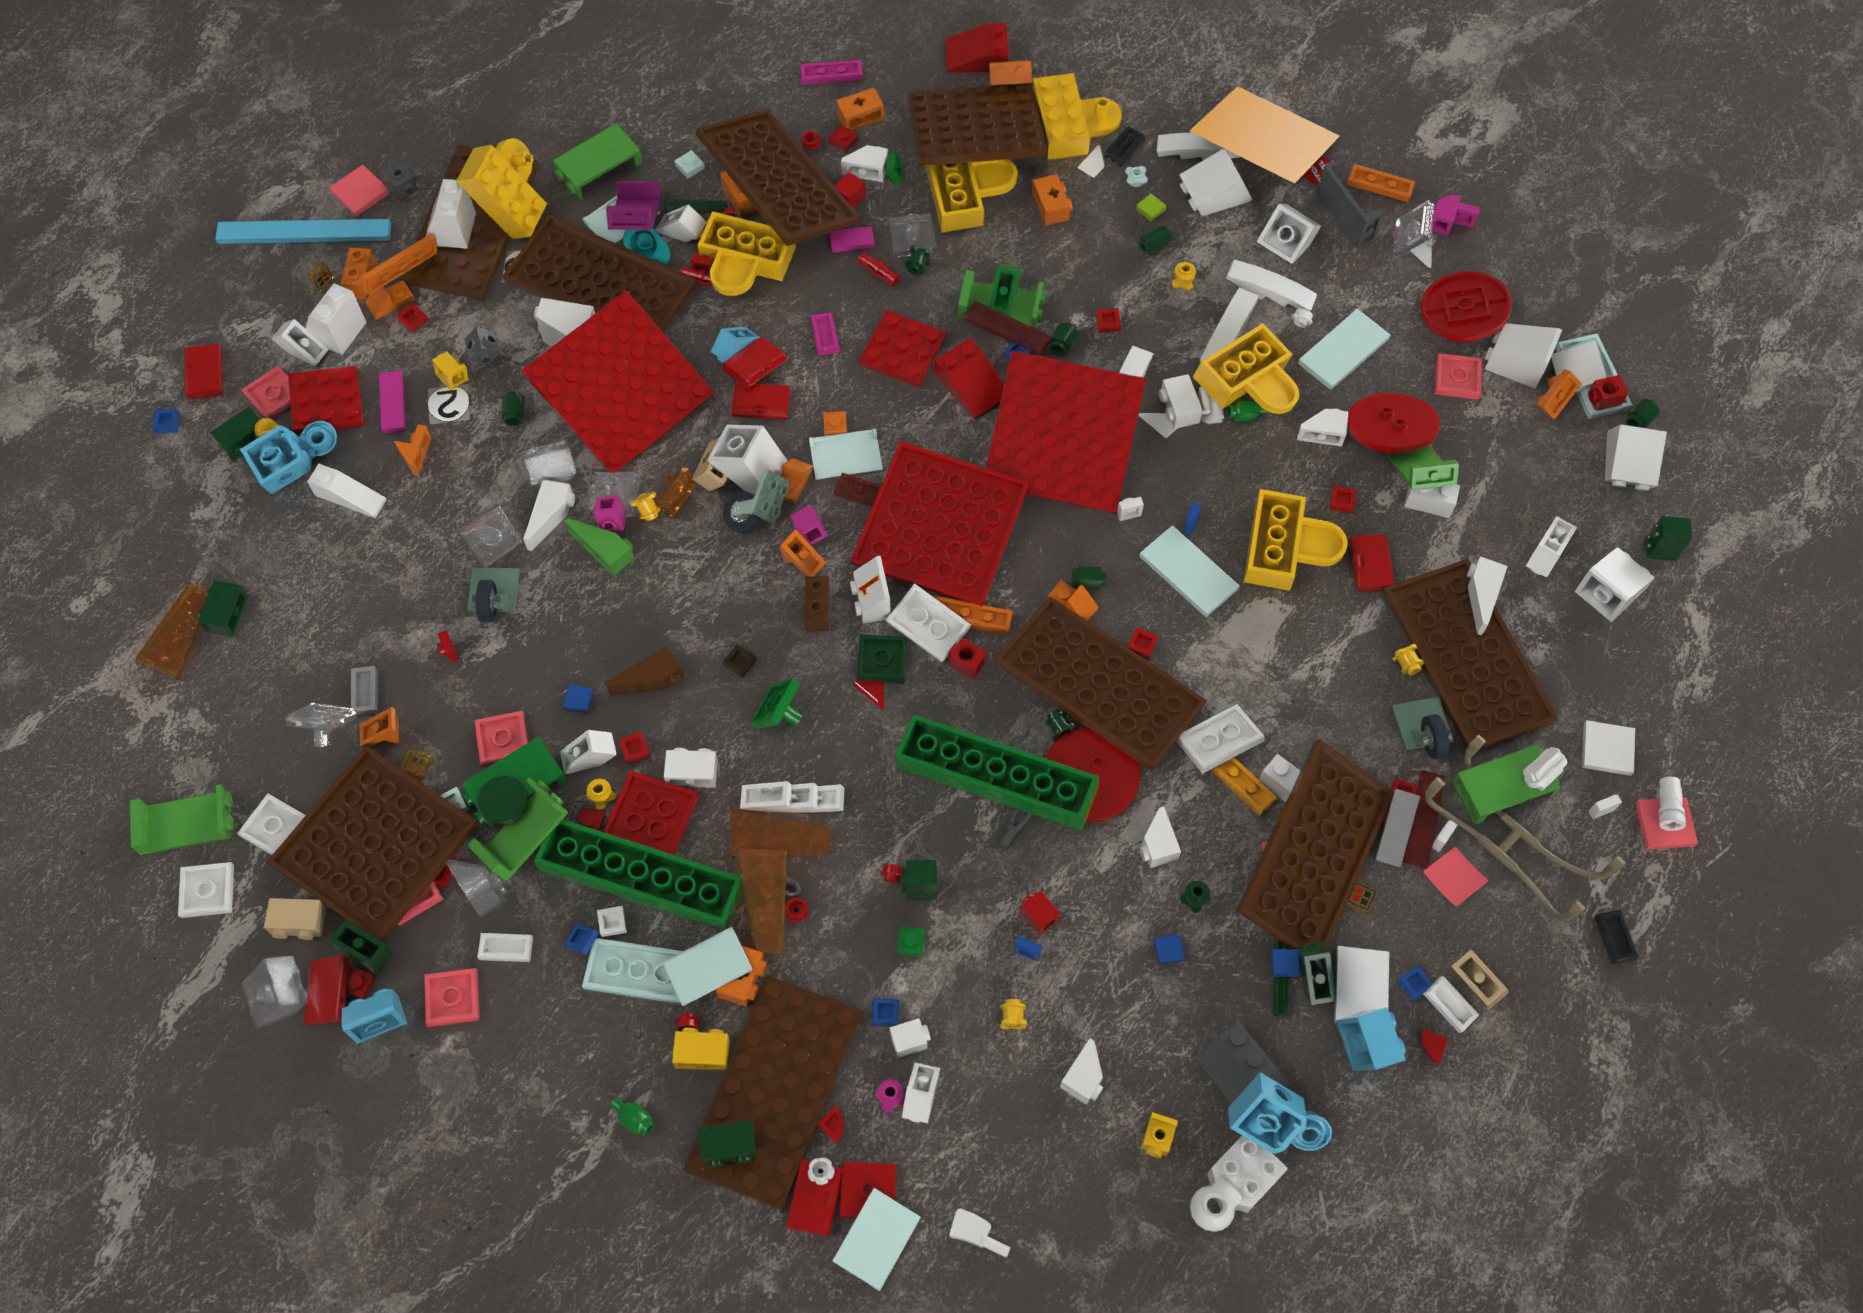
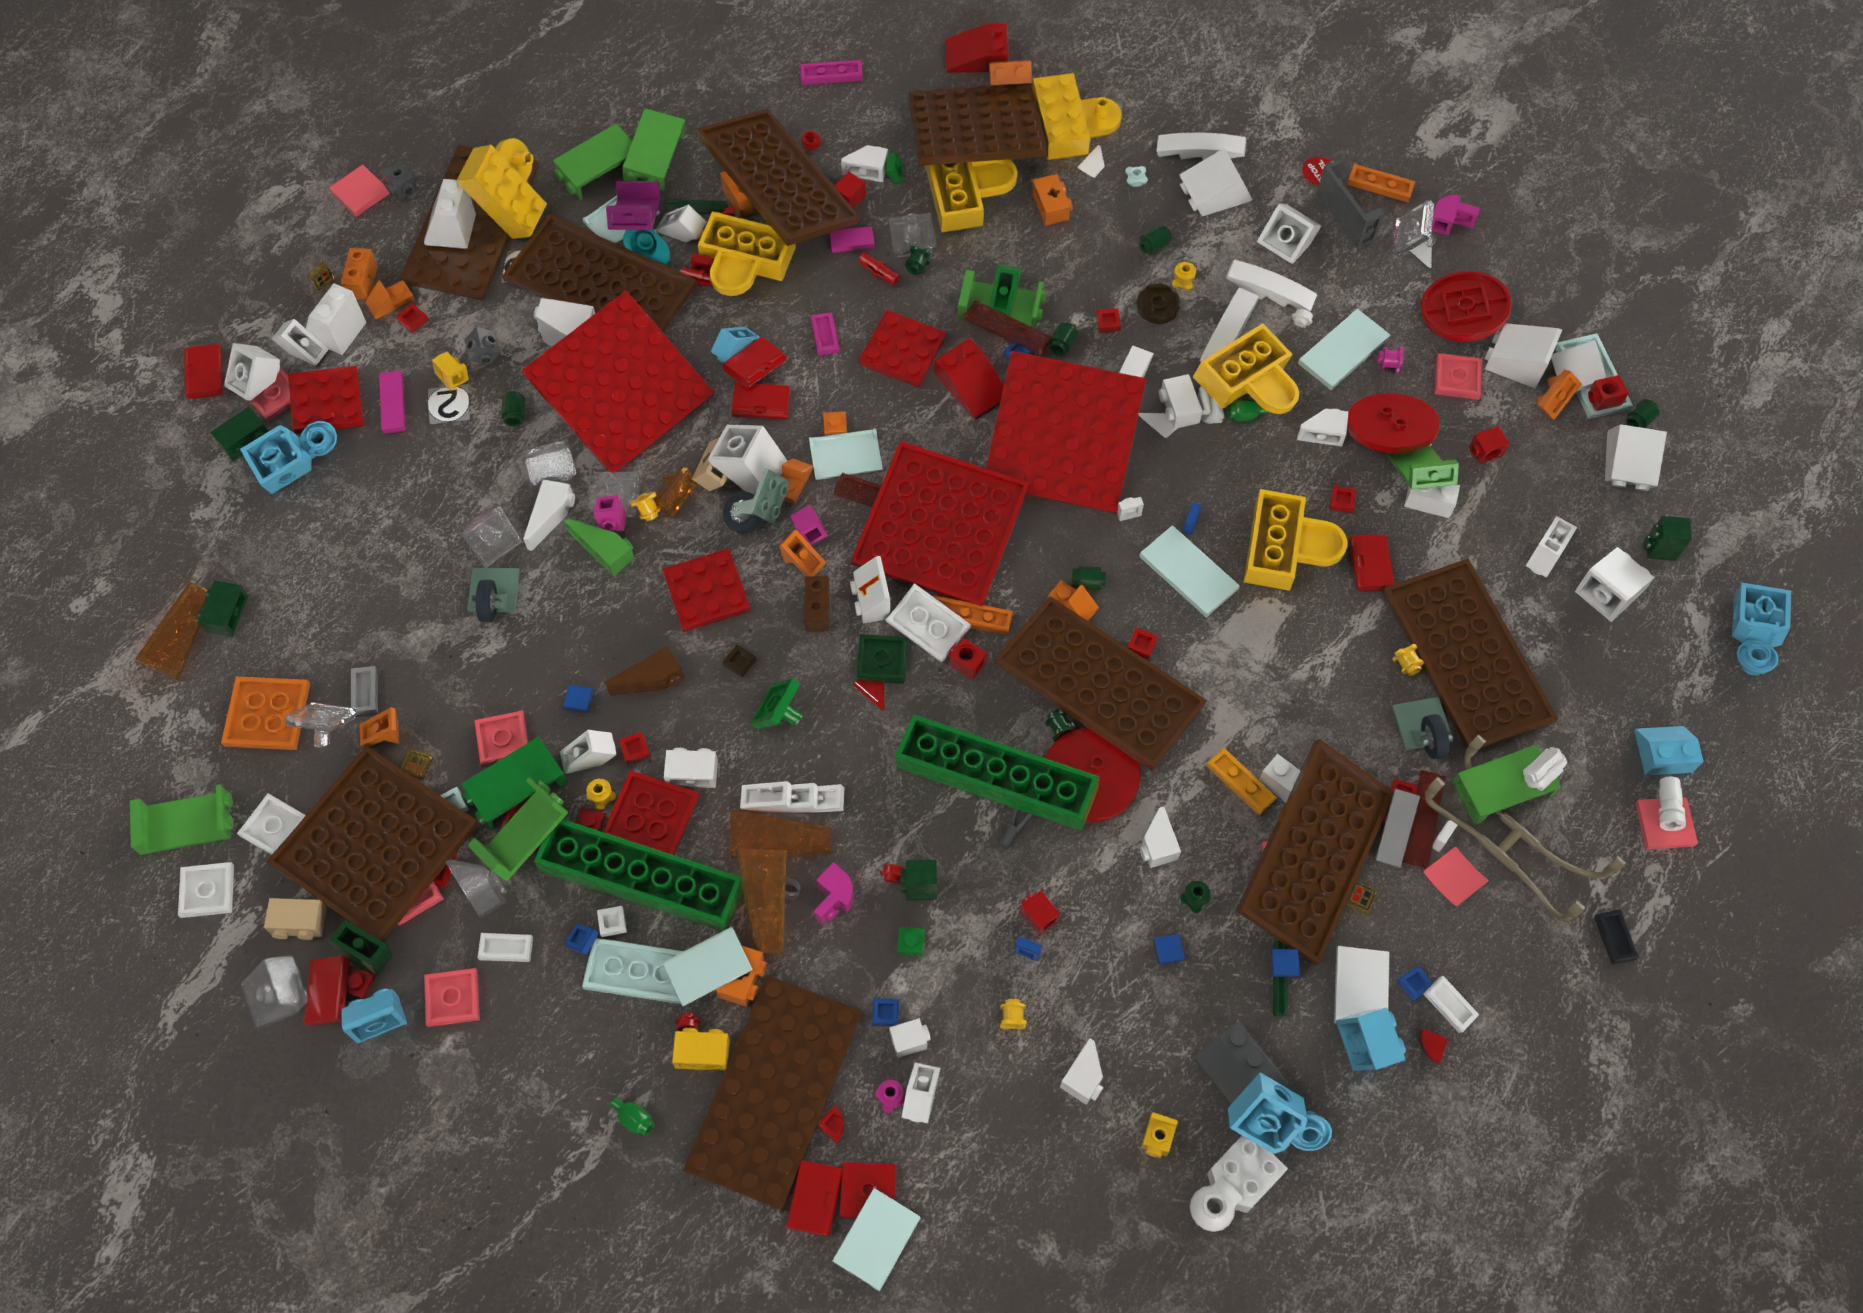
blue tile [152,409,180,434] -> none
medium azure tile [215,219,391,244] -> none
yellow tile [254,418,278,438] -> none
white slope [307,464,386,518] -> none
orange tile [362,234,437,295] -> none
orange slope [394,425,432,476] -> none
red plate [437,630,459,663] -> none
dark green tile [477,776,529,825] -> none
light aqua plate [675,150,705,179] -> none
dark green brick [698,1120,758,1168] -> none
red plate [784,898,809,922] -> none
white plate [808,1158,834,1185] -> none
red plate [829,125,858,153] -> none
orange brick [836,88,884,131] -> none
white piece [949,1208,1011,1258] -> none
black tile [1104,126,1145,167] -> none
lime tile [1136,193,1166,222] -> none
white tile [1176,704,1264,774] -> none
light orange sticker [1190,86,1339,183] -> none
dark green brick [1297,942,1337,1005] -> none
tan brick [1451,950,1509,1009] -> none
white slope [1467,557,1508,635] -> none
white tile [1582,720,1635,776] -> none
white tile [1589,794,1622,819] -> none
none -> orange plate [221,676,310,750]
none -> white slope [224,343,280,400]
none -> bright green panel [623,108,685,191]
none -> red plate [662,548,751,632]
none -> dark pink brick [814,862,854,925]
none -> dark brown tile [1136,284,1181,324]
none -> dark pink brick [1377,346,1403,373]
none -> red brick [1469,426,1510,464]
none -> medium azure slope [1634,726,1704,775]
none -> medium azure brick [1732,582,1791,675]

